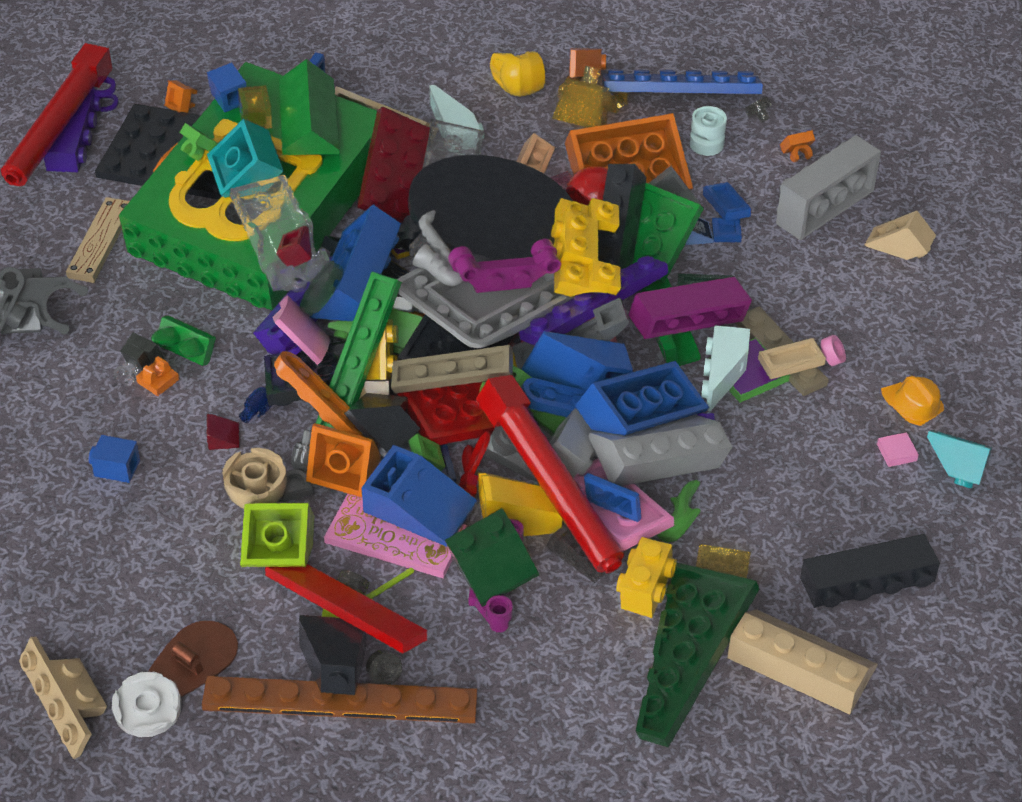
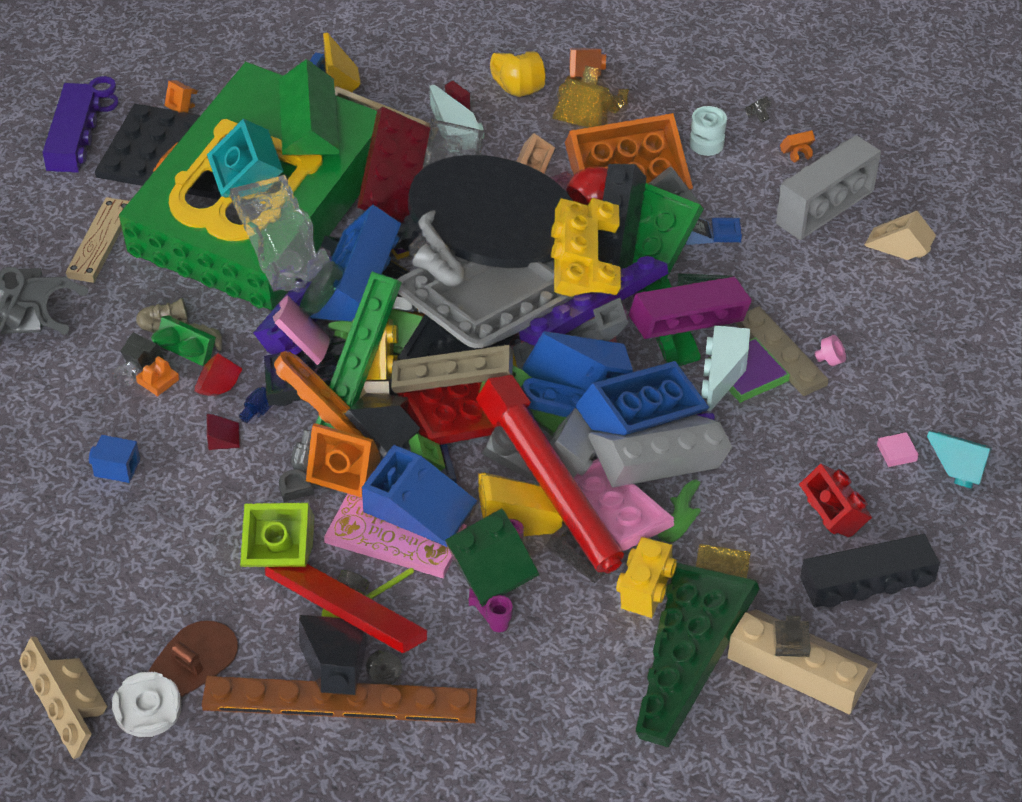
red brick [1,43,113,186] -> none
bright green tile [179,123,218,161] -> none
blue brick [207,62,250,113] -> none
tan cylinder [223,448,287,509] -> none
clear yellow brick [238,85,272,129] -> none
dark red slope [276,226,312,268] -> none
magenta plate [448,239,561,293] -> none
red piece [459,431,490,498] -> none
blue slope [584,473,642,522] -> none
blue plate [602,69,763,94] -> none
blue tile [703,182,751,221] -> none
tan tile [758,338,826,379] -> none
light orange piece [881,376,944,426] -> none
none -> dark tan piece [136,297,222,351]
none -> red brick [194,353,242,396]
none -> yellow slope [323,33,361,92]
none -> dark red plate [445,81,470,110]
none -> clear smoke tile [773,615,811,657]
none -> red brick [799,463,872,537]

